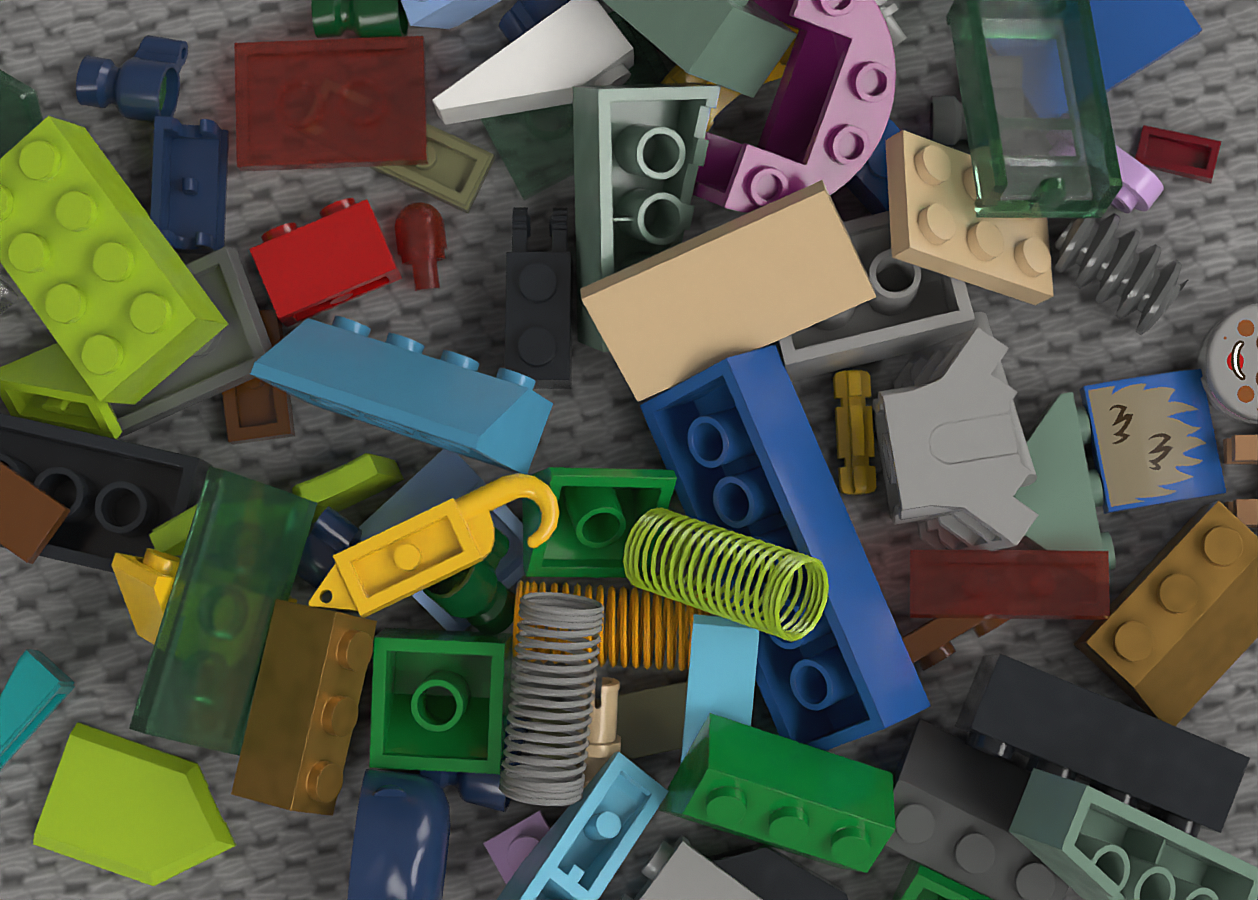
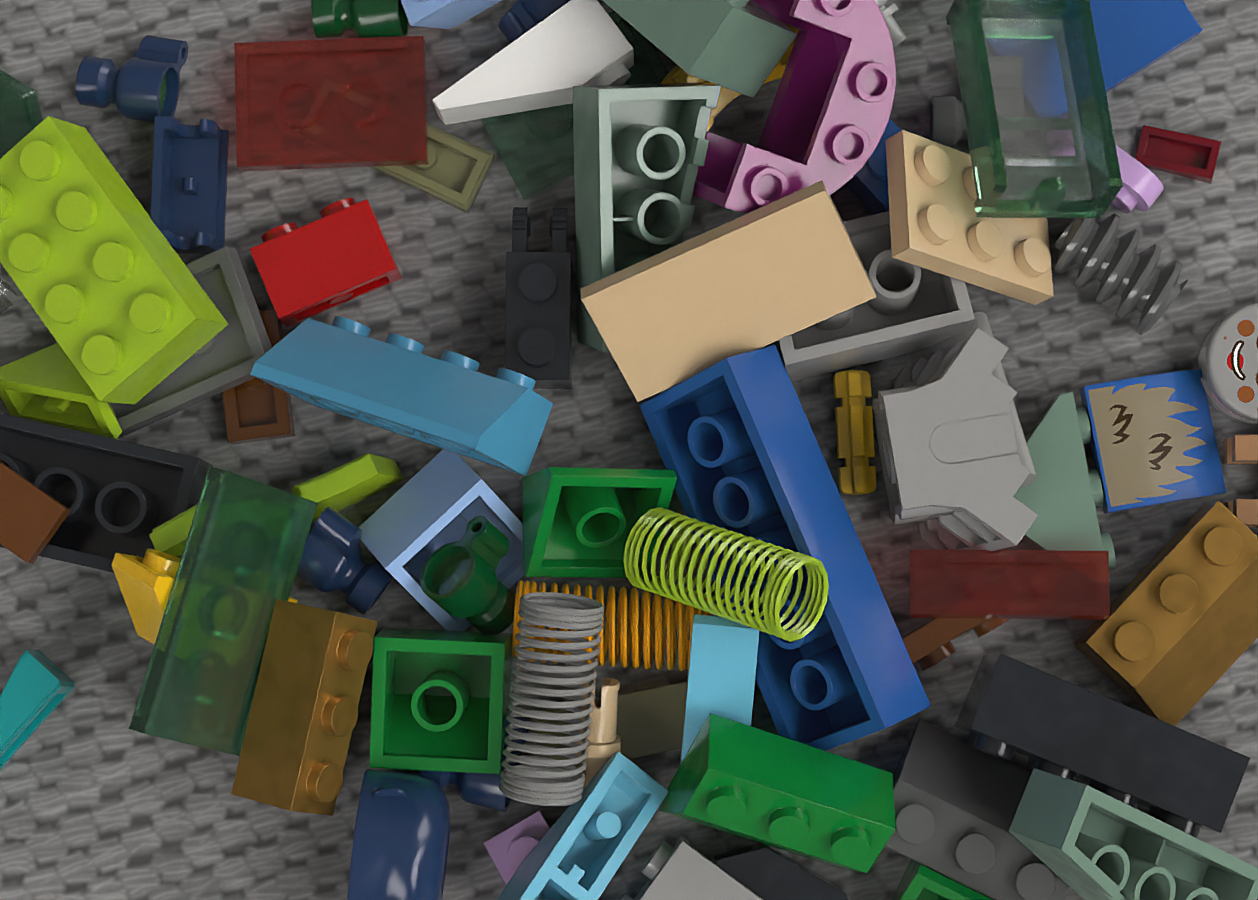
lime tile [33,722,237,886] -> none
yellow plate [308,473,560,618] -> none
clear red cylinder [394,202,448,292] -> none

